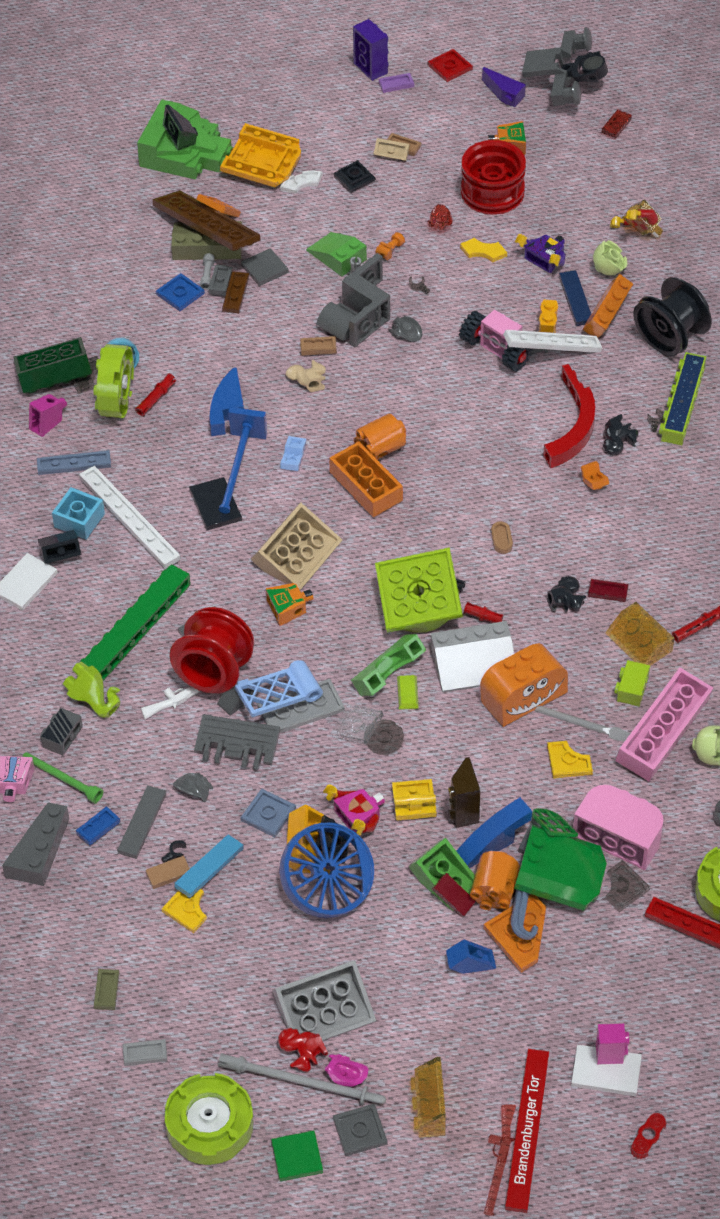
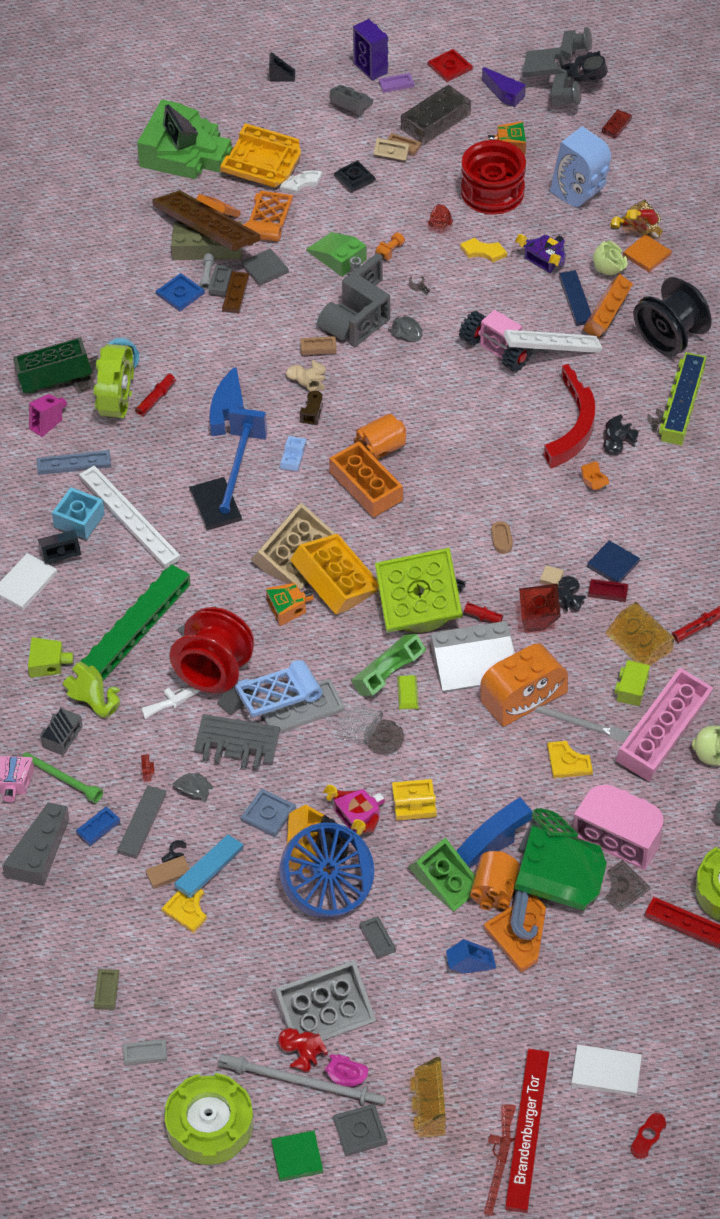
dark red tile [432,873,476,917] -> none
dark brown slope [448,757,480,828] -> none
light orange brick [539,299,558,333] -> none
dark pink brick [595,1023,629,1065] -> none
none -> lime torso [28,637,74,678]
none -> clear red plate [141,754,155,782]
none -> orange piece [243,191,293,242]
none -> black slope [269,52,295,82]
none -> light orange slope [290,533,379,614]
none -> dark brown leg [300,391,323,425]
none -> dark grey brick [329,85,374,116]
none -> dark grey tile [359,916,396,959]
none -> clear smoke brick [401,85,471,146]
none -> clear red slope [519,583,561,633]
none -> tan tile [540,565,564,587]
none -> light blue brick [550,126,611,207]
none -> dark blue tile [587,540,640,583]
none -> orange tile [623,234,672,273]

